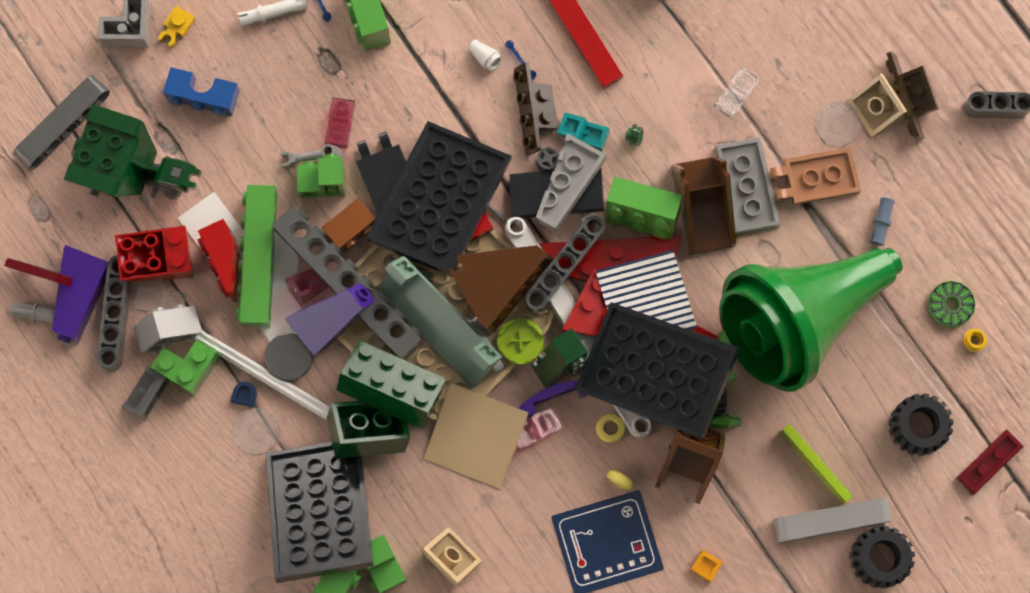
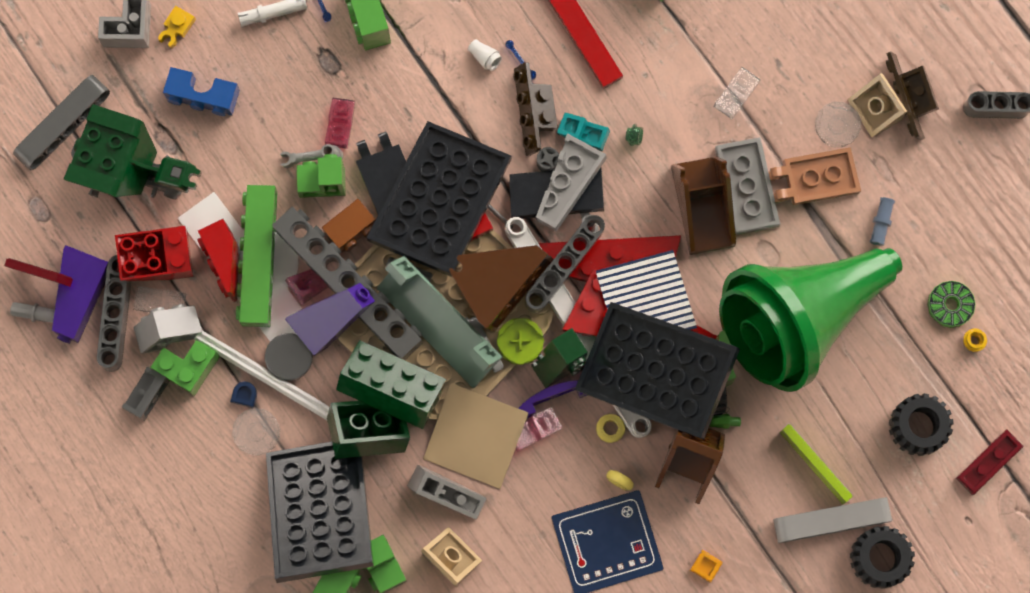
bright green brick [605,176,683,239] -> none
none -> light grey slope [407,465,487,519]

